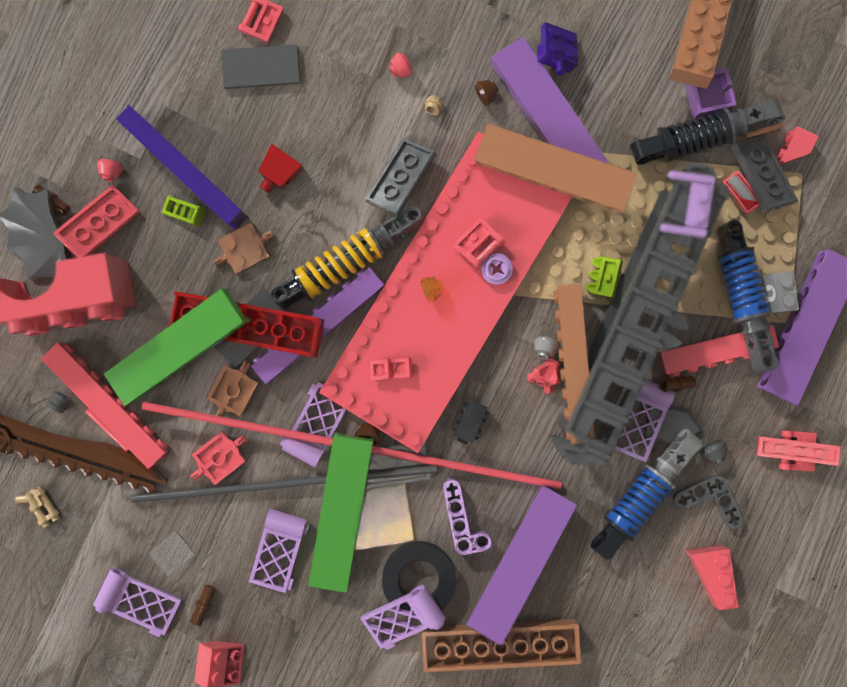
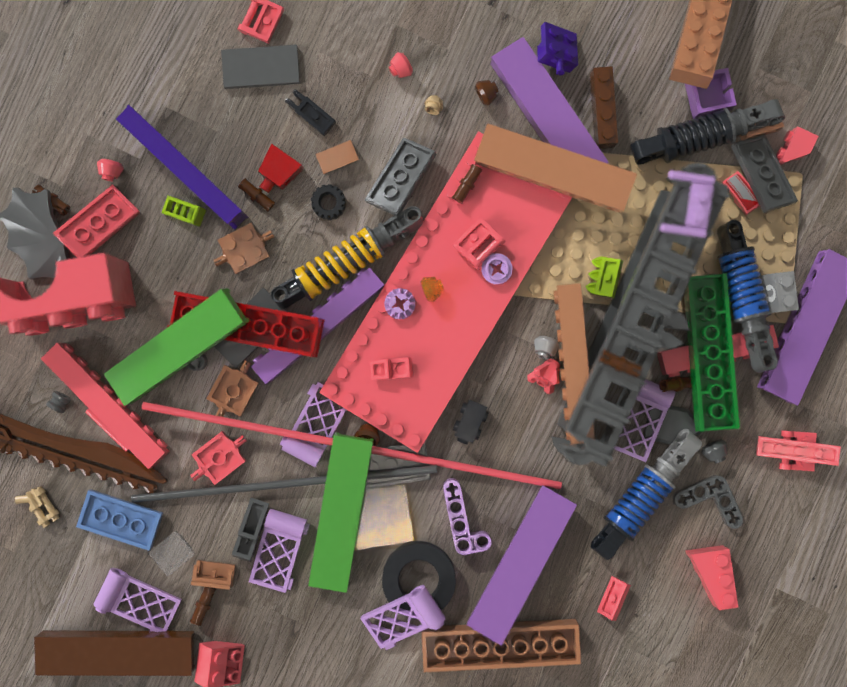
none -> reddish brown tile [34,630,195,676]
none -> medium blue plate [76,489,163,551]
none -> dark grey wheel [187,354,208,371]
none -> nougat hinge [191,560,236,590]
none -> dark grey slope [232,498,269,562]
none -> reddish brown pin [238,178,275,212]
none -> black hinge [285,89,336,137]
none -> black tyre [311,184,346,220]
none -> nougat hinge [315,140,359,174]
none -> lavender gear [384,288,415,319]
none -> reddish brown pin [452,164,482,204]
none -> reddish brown brick [590,66,618,149]
none -> coral plate [597,576,631,621]
none -> reddish brown pin [599,350,642,378]
none -> green tile [684,273,740,432]

